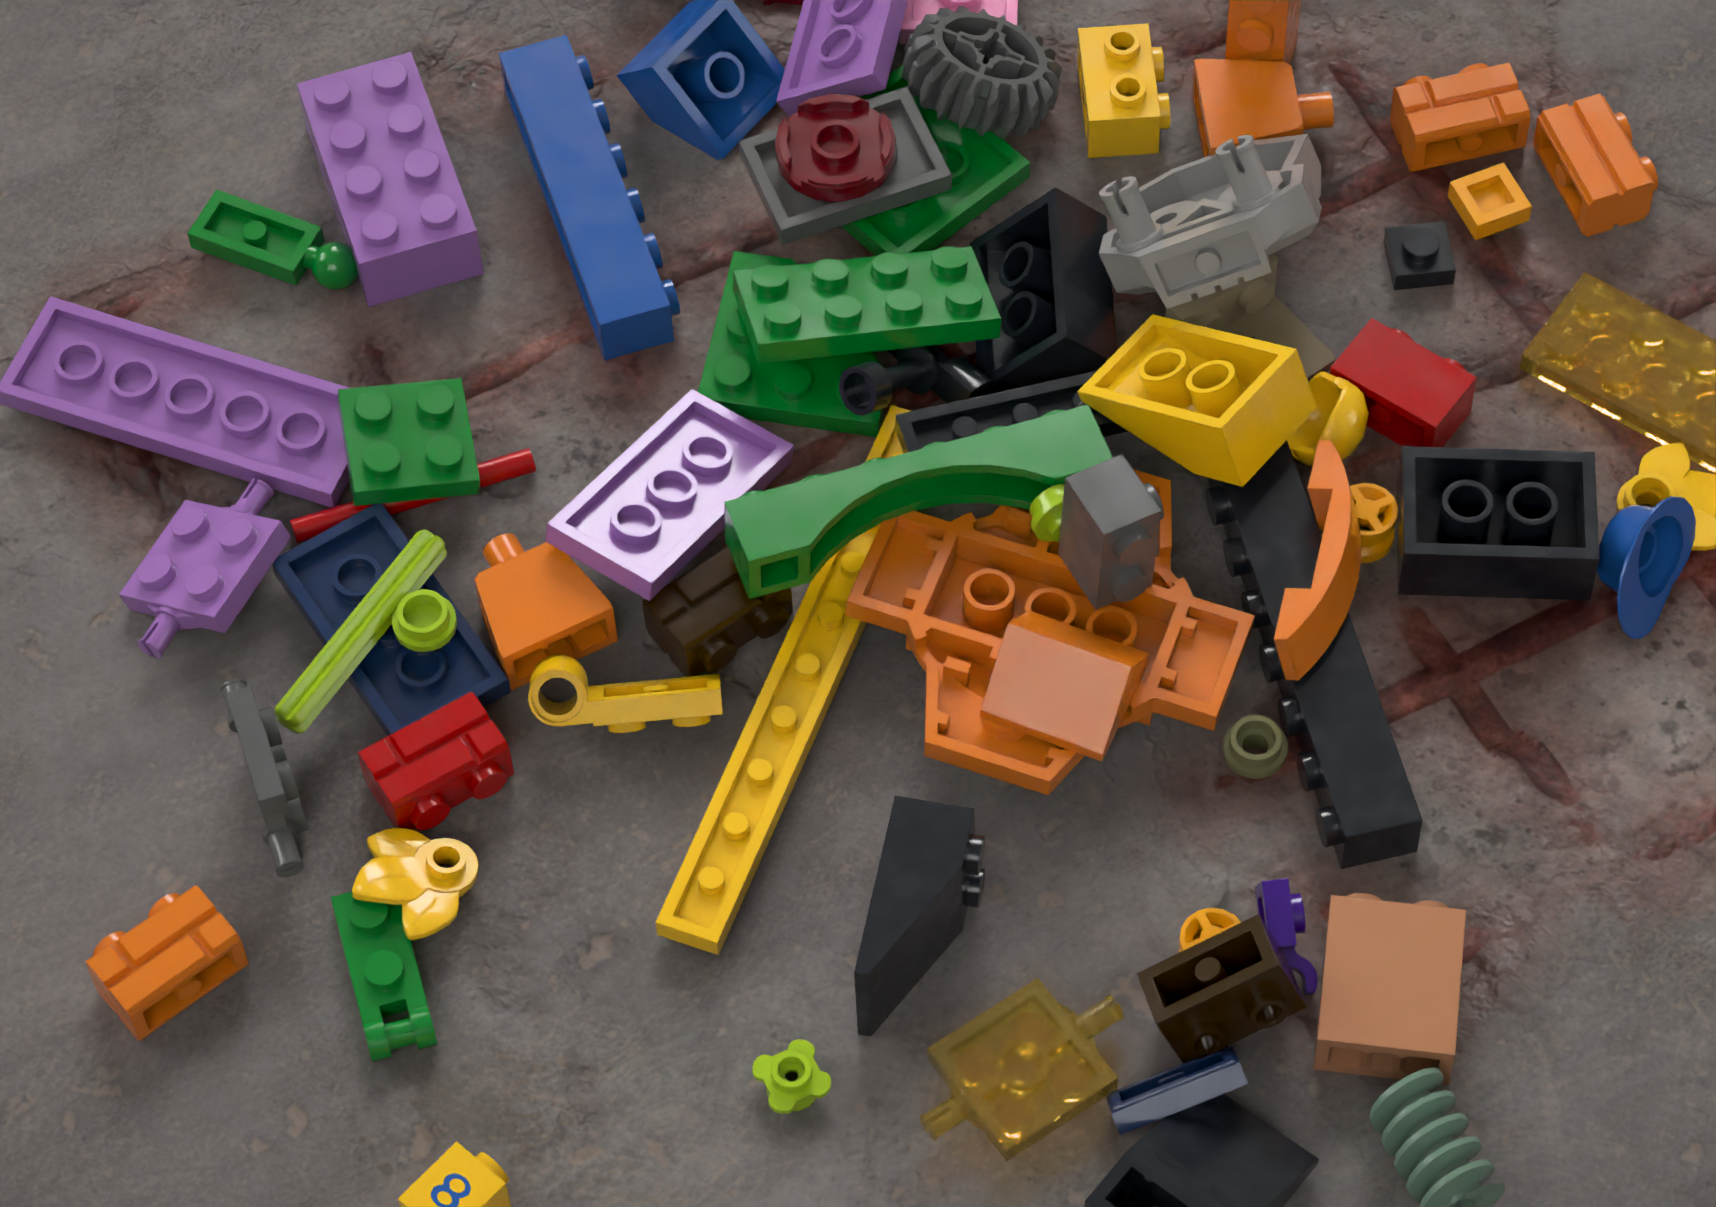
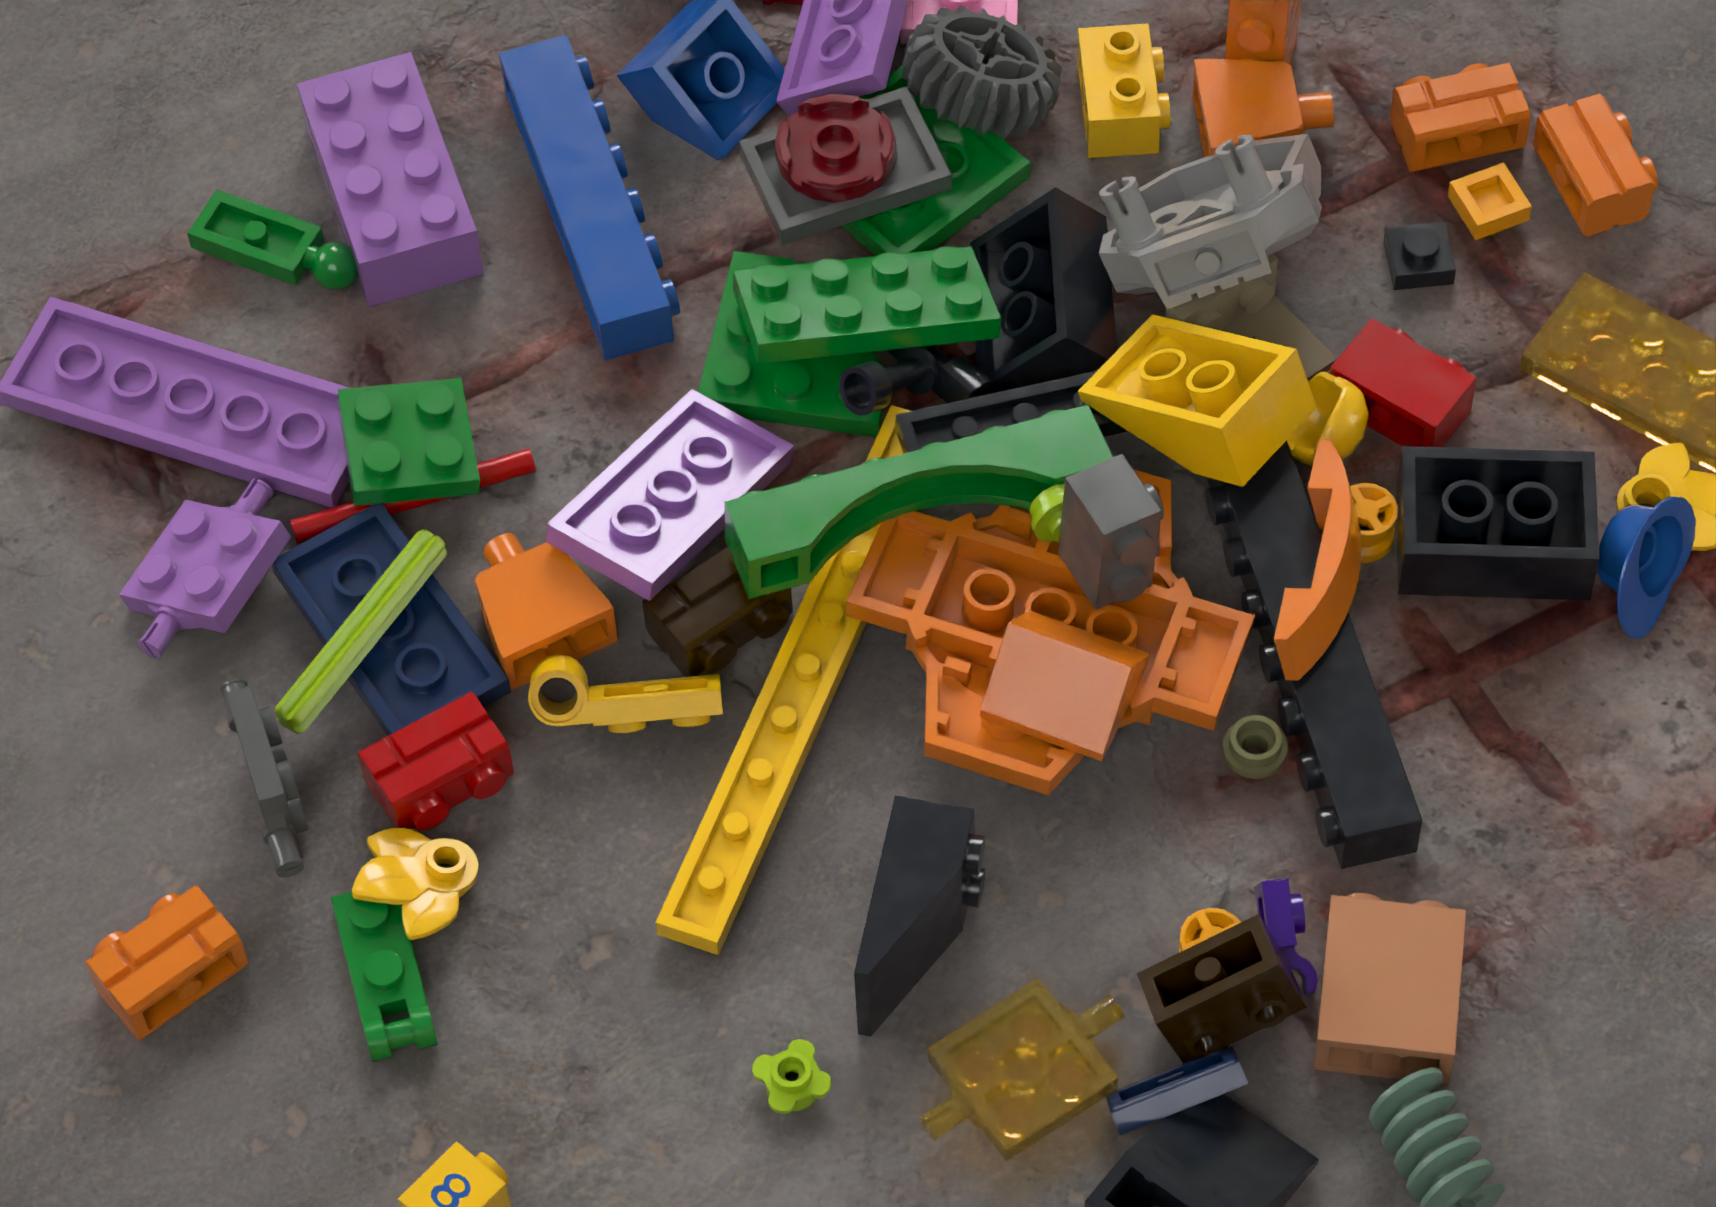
lime plate [392,589,457,652] -> none

